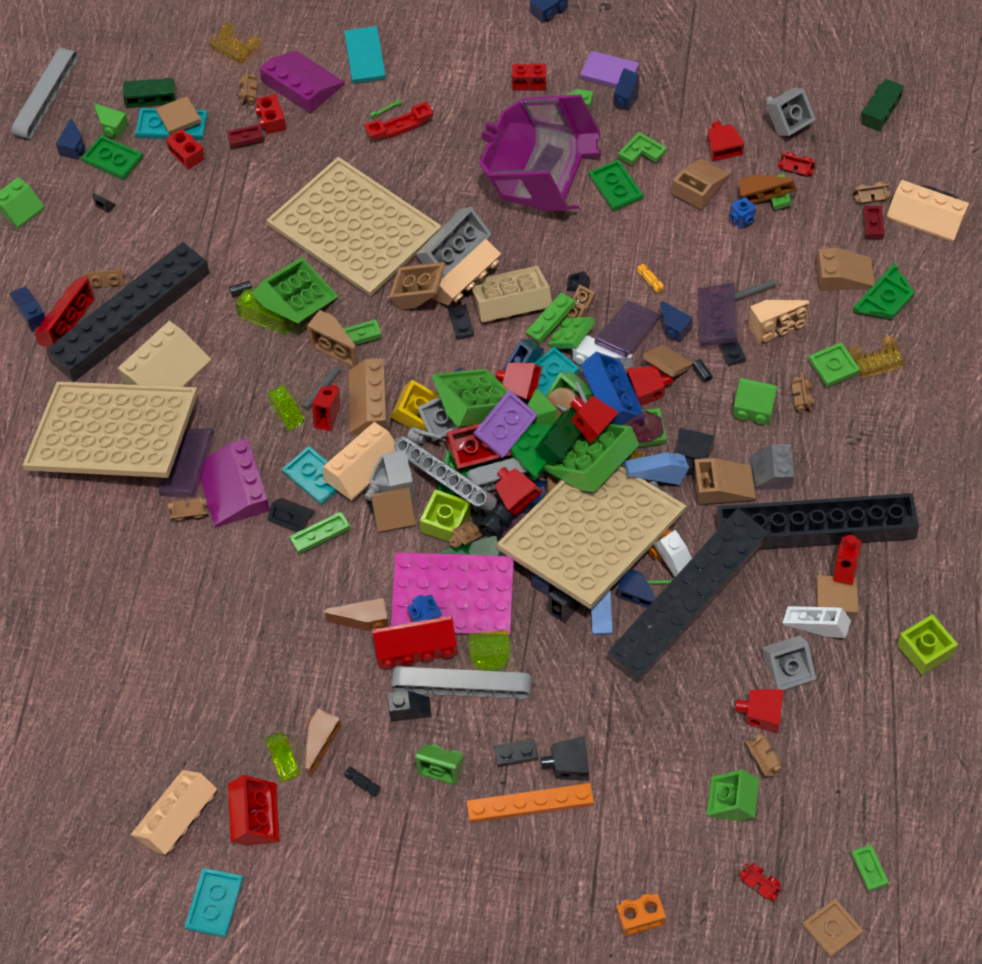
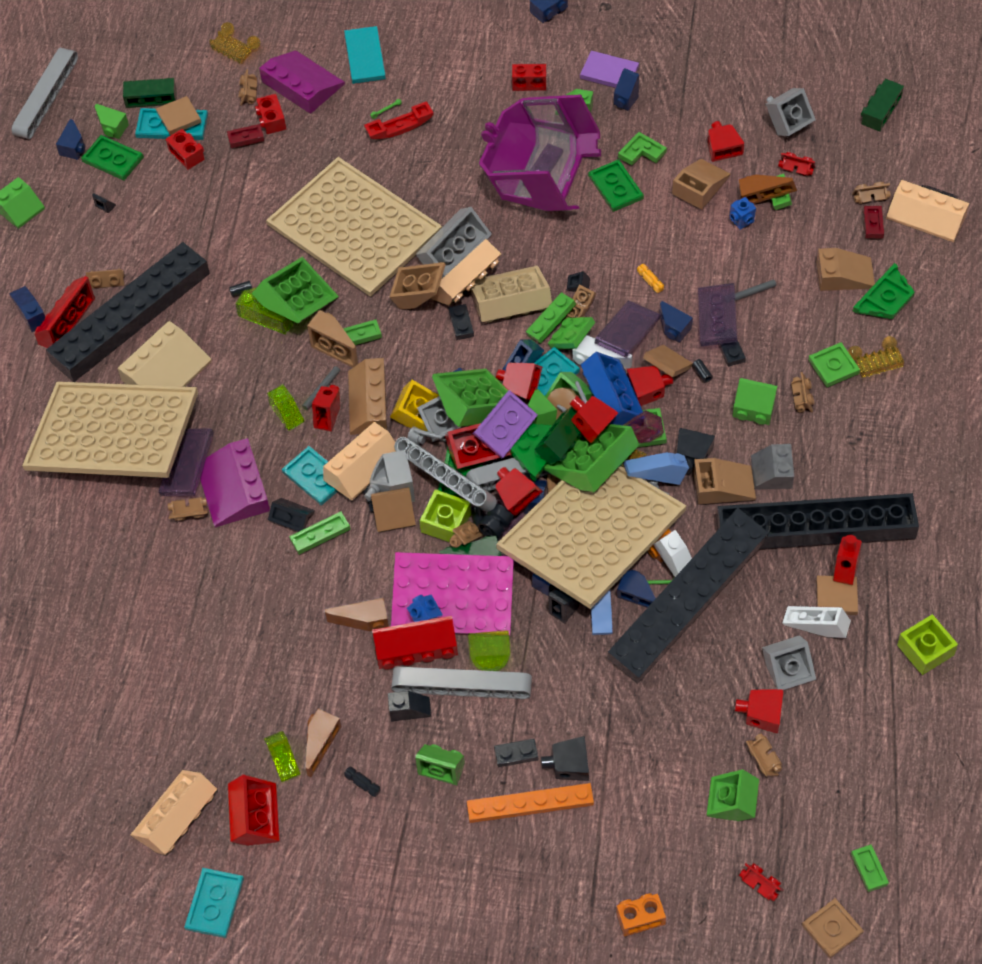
light nougat slope [747,300,810,344] -> none

